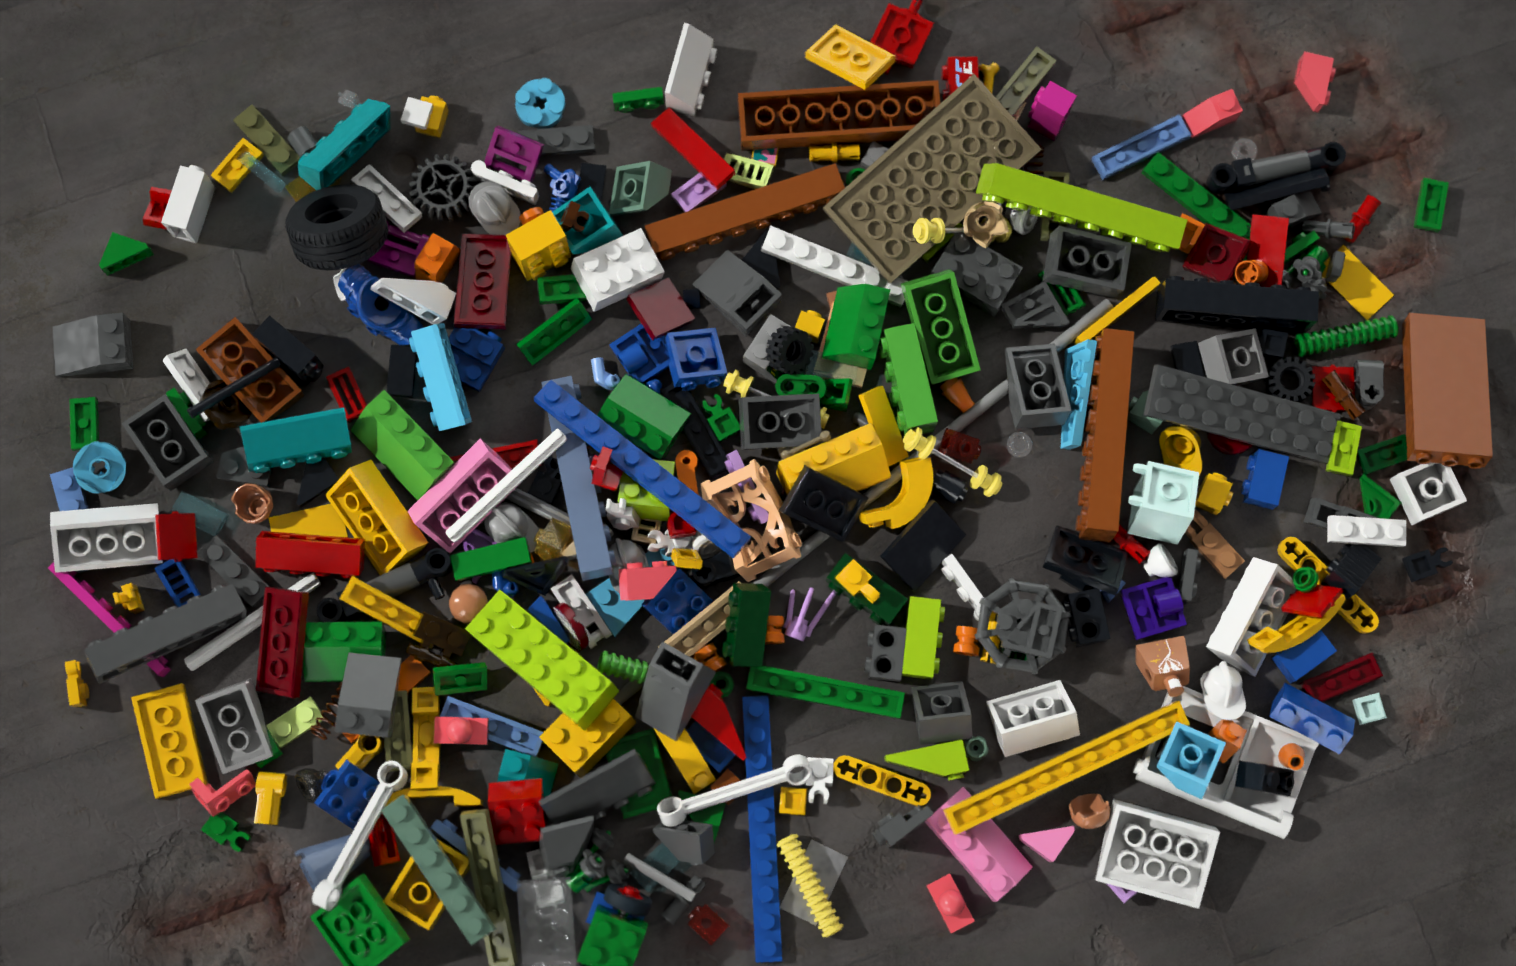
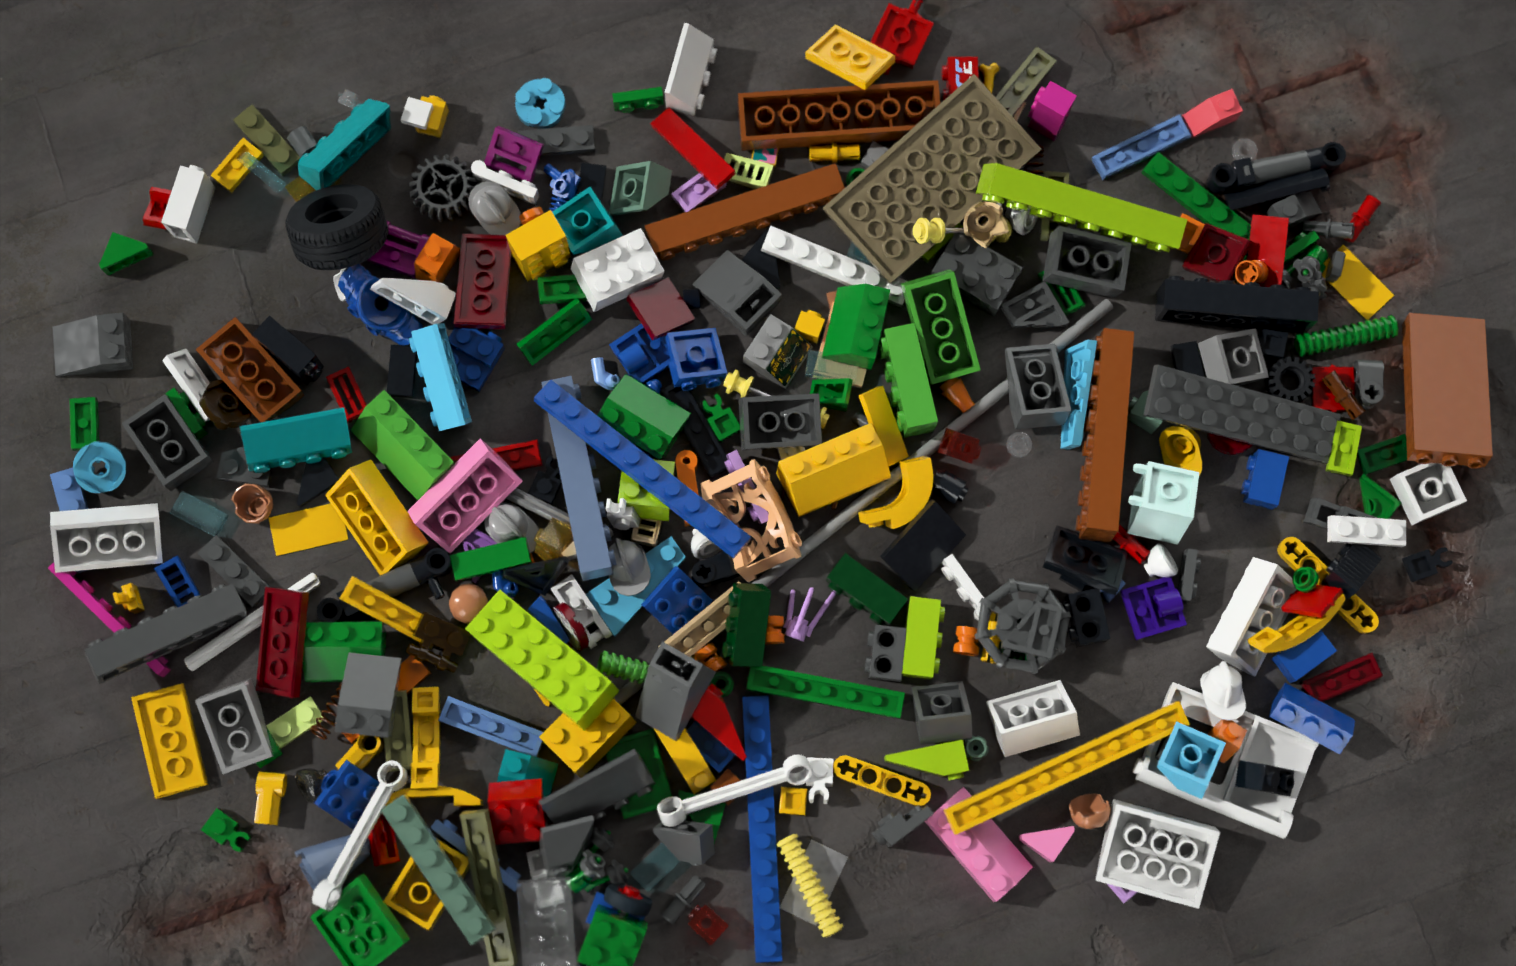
yellow plate [65,660,89,708] -> none
red piece [155,511,198,562] -> none
black bar [187,357,281,418] -> none
coral bracket [189,769,256,817] -> none
red brick [256,531,365,578] -> none
white plate [351,164,422,232] -> none
green plate [433,662,487,696] -> none
coral tile [434,716,489,745] -> none
white axle [446,429,567,543] -> none
reddish brown tile [559,201,589,232] -> none
red bracket [590,447,623,491] -> none
coral slope [618,561,677,601] -> none
light grey piece [624,853,697,902] -> none
white plate [648,529,693,557] -> none
red tile [667,512,696,539] -> none
yellow tile [671,548,703,569] -> none
black tyre [766,326,814,375] -> none
green plate [775,374,827,399] -> none
black tile [779,465,869,542] -> none
dark tan hinge [781,431,831,459] -> none
yellow plate [835,559,880,604] -> none
light yellow axle [903,427,1003,497] -> none
coral tile [926,873,974,933] -> none
yellow tile [1074,277,1161,345] -> none
nougat torso [1135,636,1190,697] -> none
medium nougat hinge [1185,510,1245,579] -> none
yellow brick [1195,473,1233,515] -> none
orange cone [1278,743,1305,770] -> none
coral slope [1294,52,1336,113] -> none
light aqua tile [1352,693,1387,725] -> none
green plate [1413,178,1449,233] -> none

